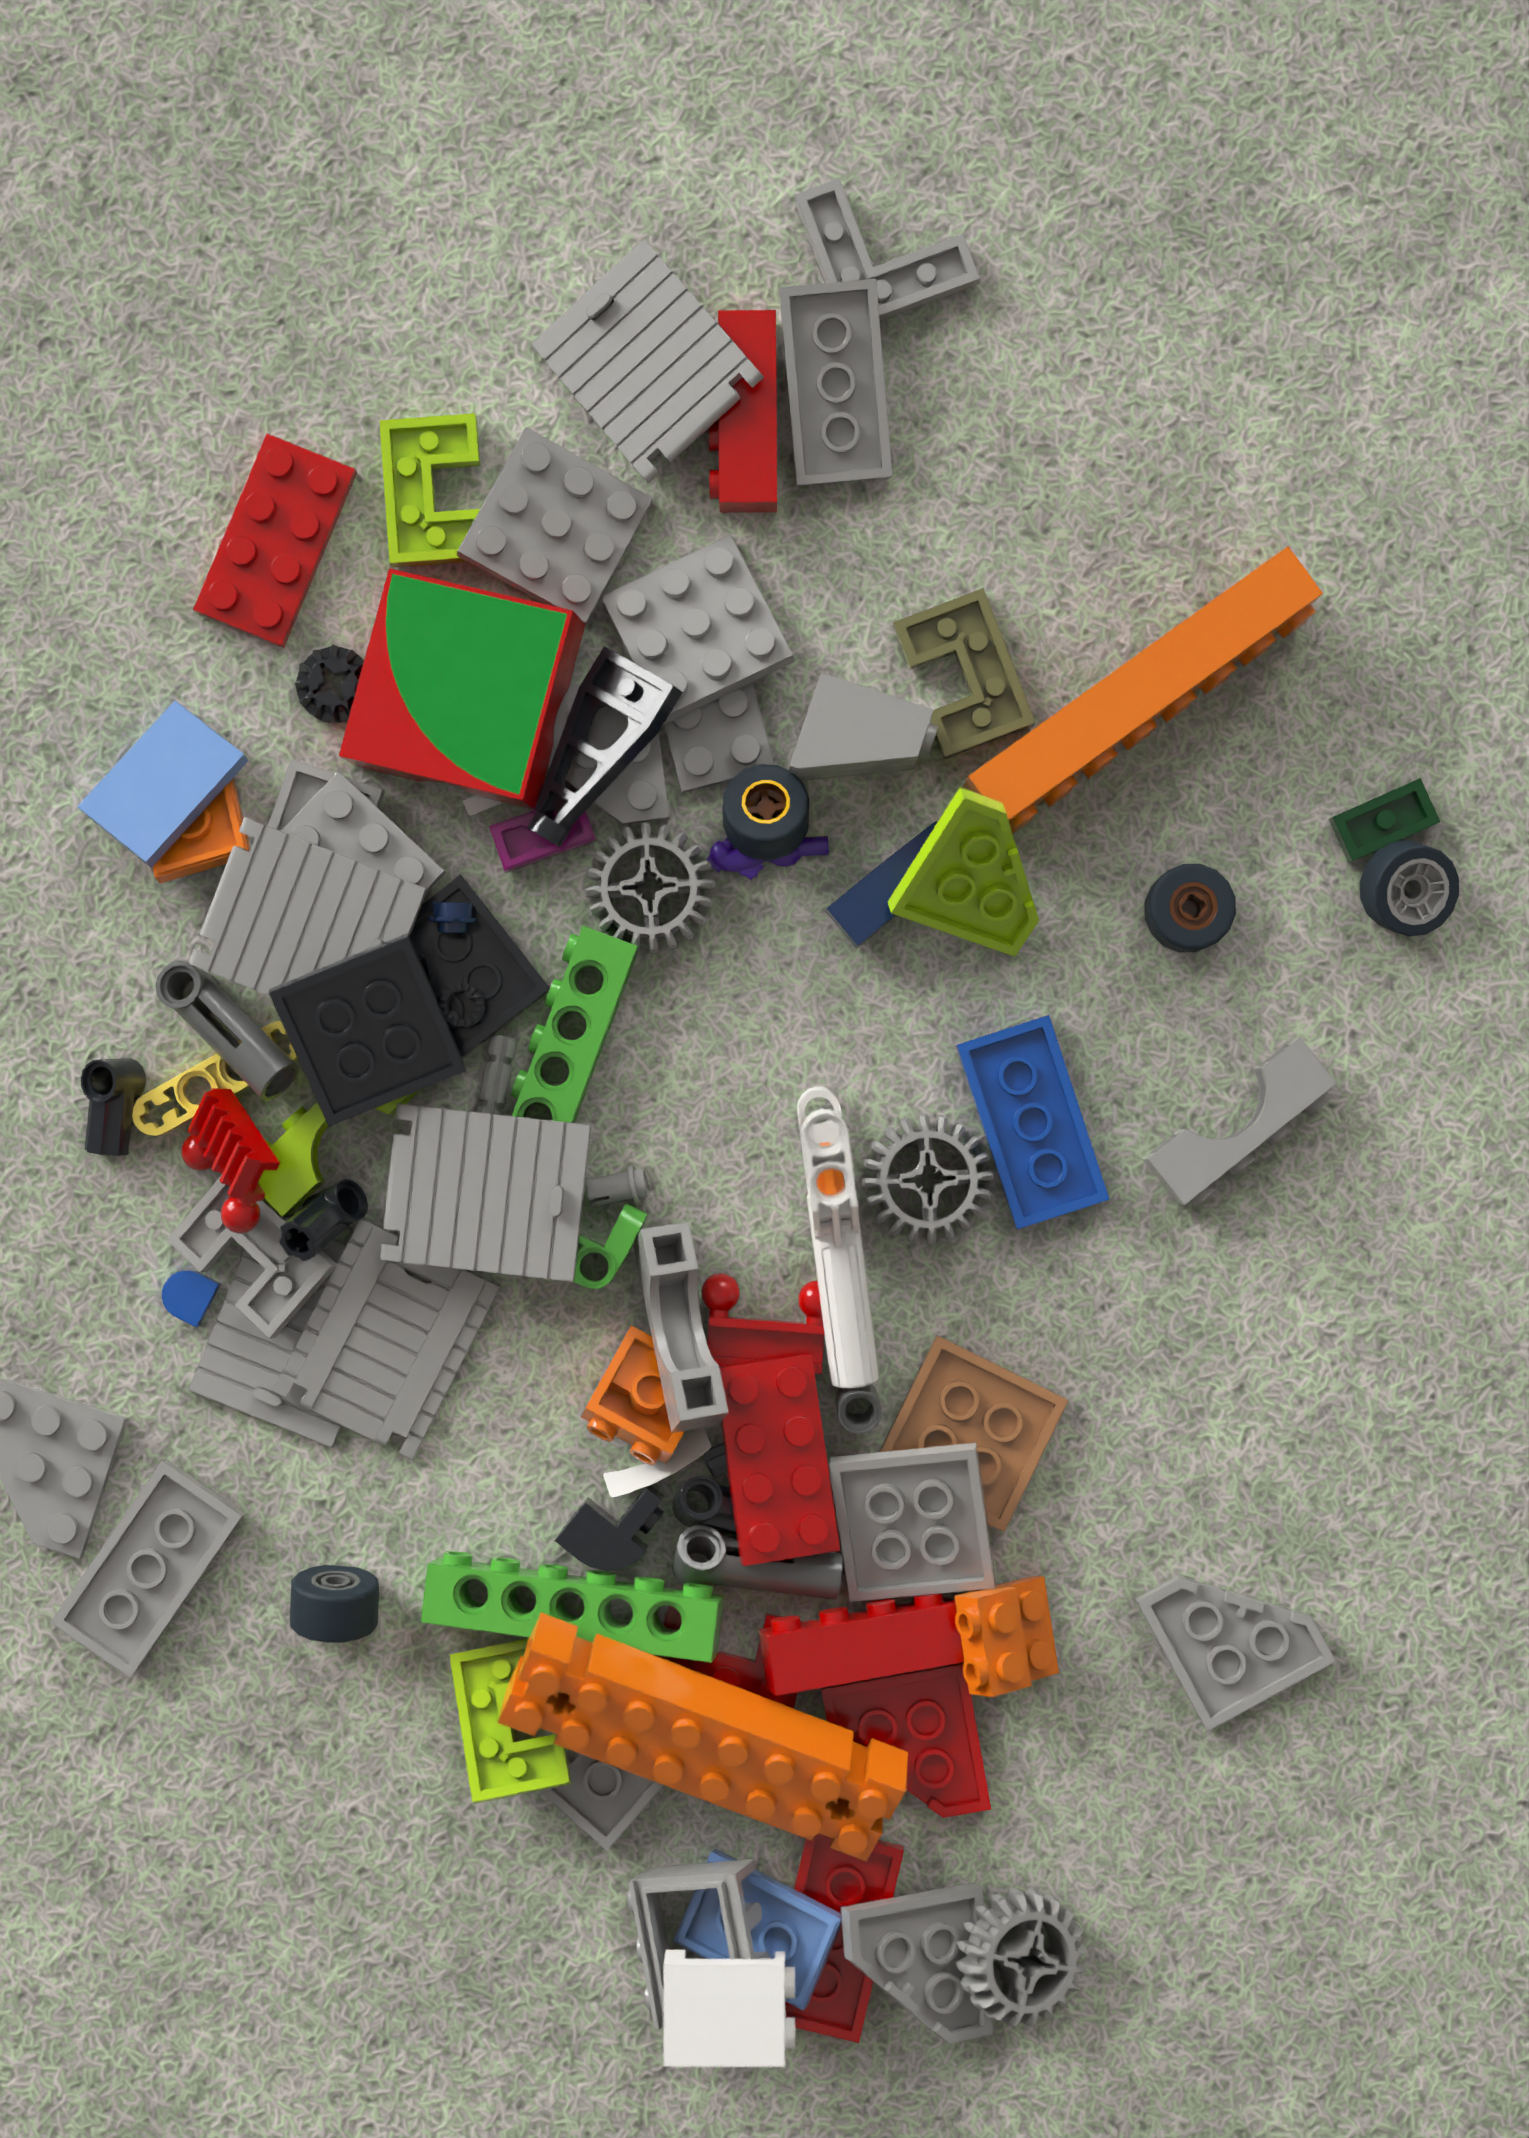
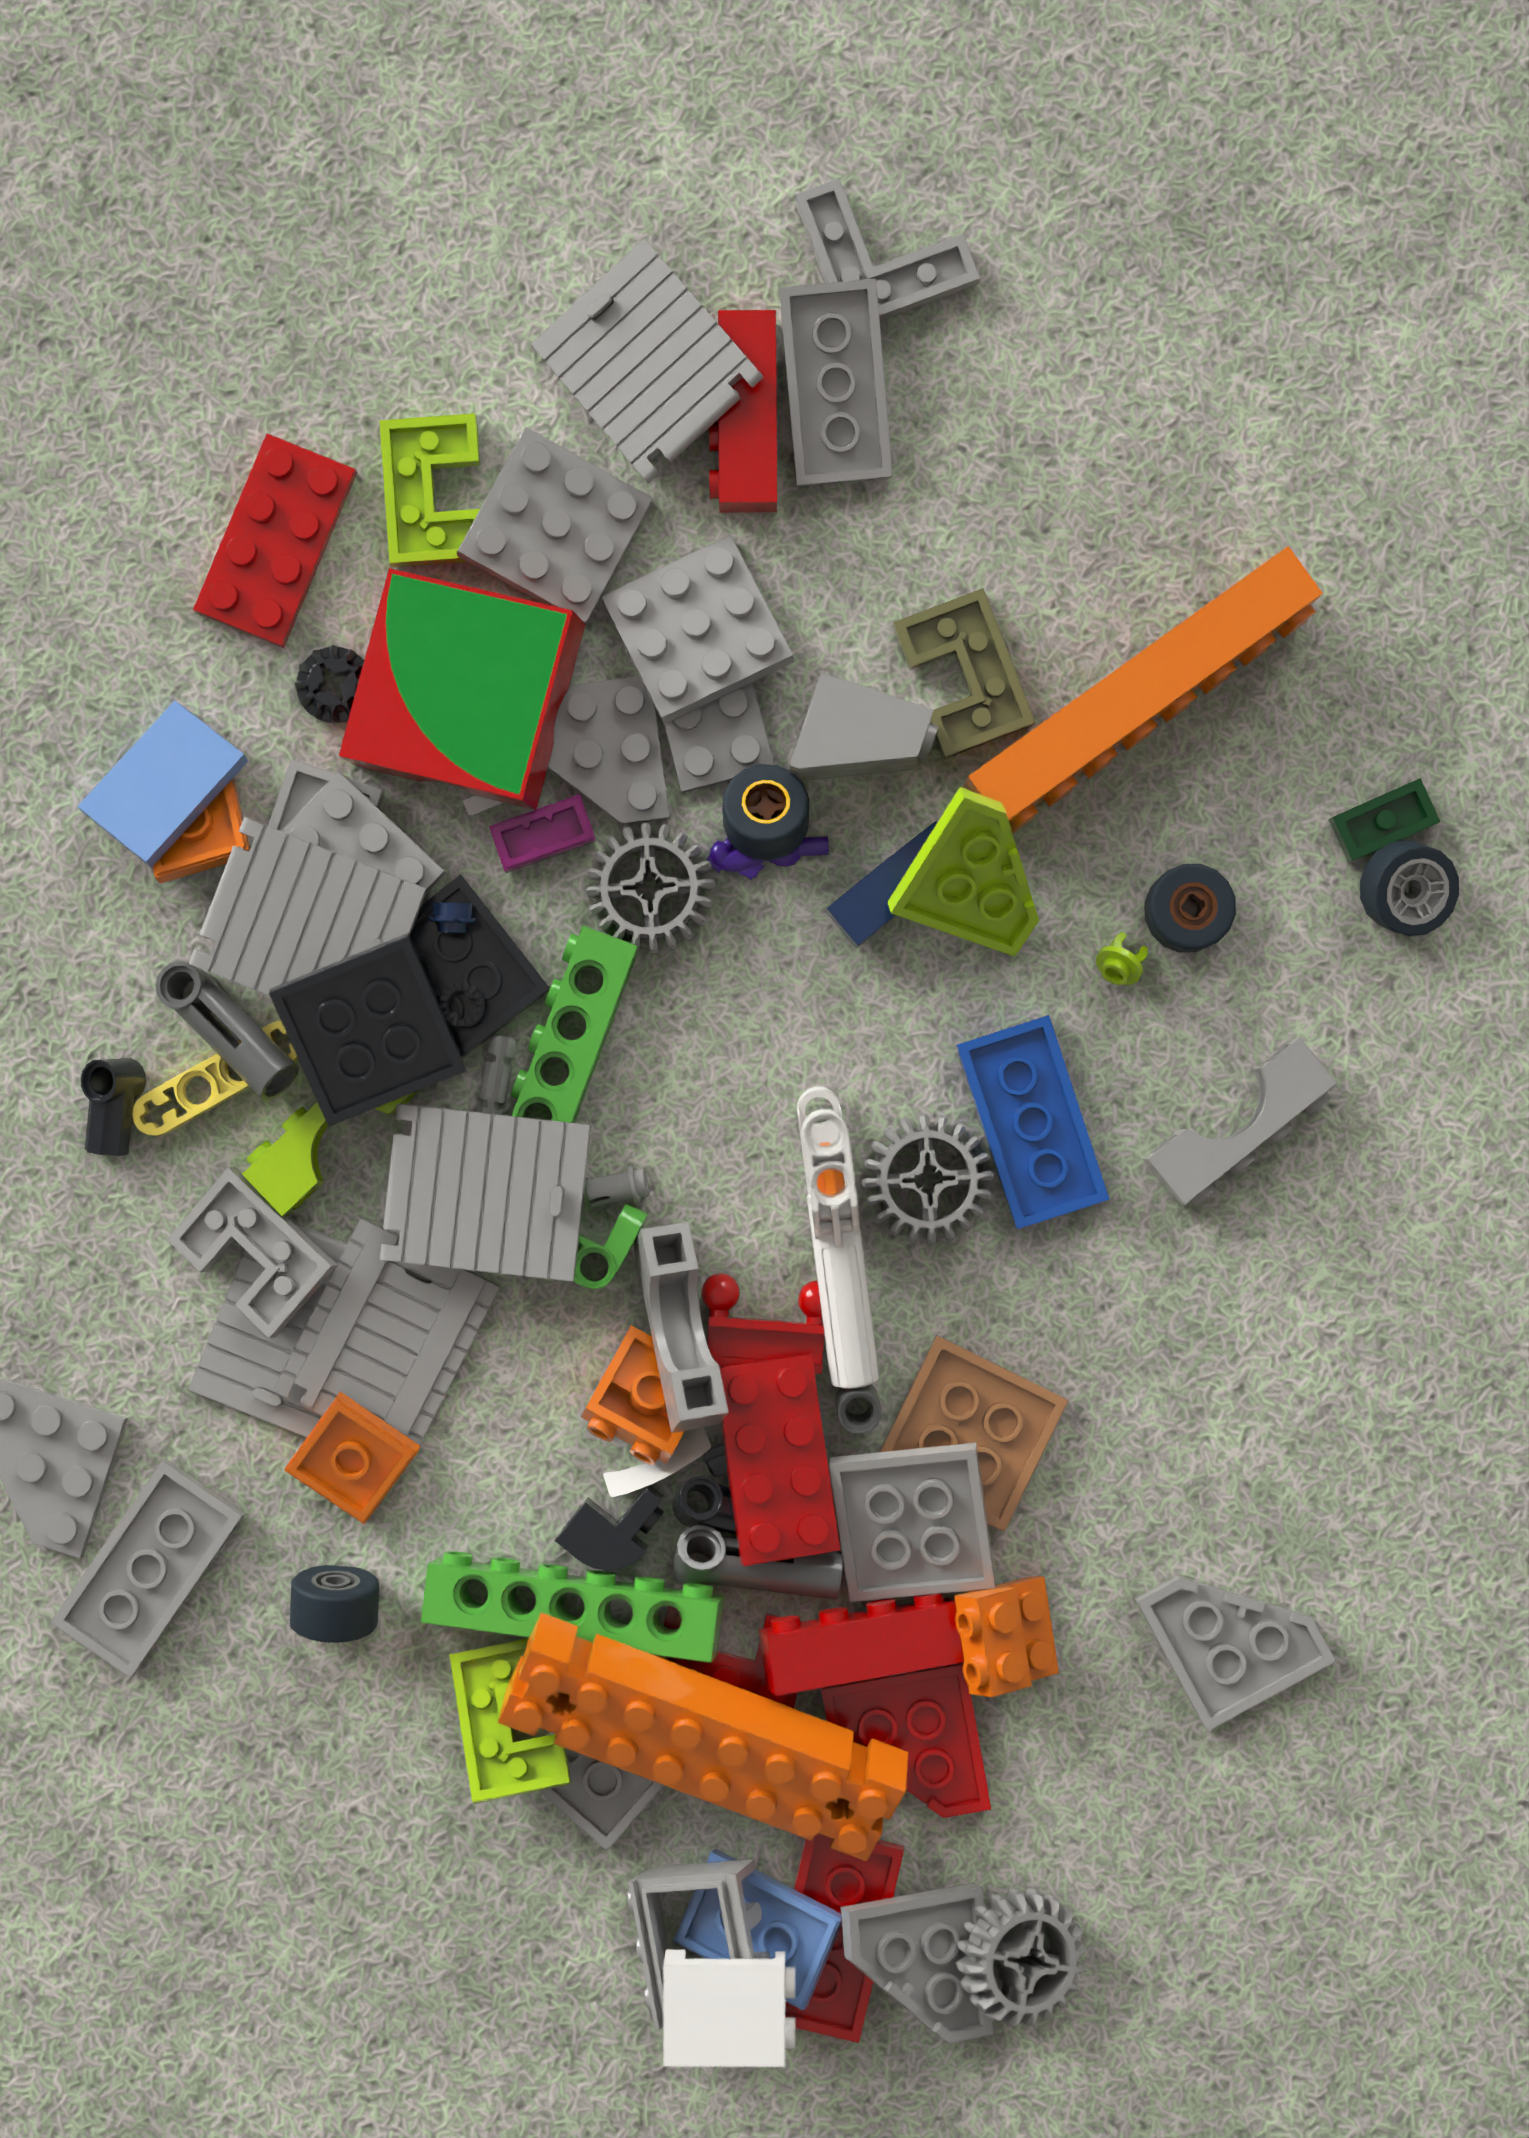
blue tile [162,1270,221,1328] -> none
red gear [181,1088,280,1234] -> none
black piece [279,1179,368,1262] -> none
black plate [527,646,683,847] -> none
none -> orange plate [284,1391,421,1524]
none -> lime plate [1096,932,1148,985]

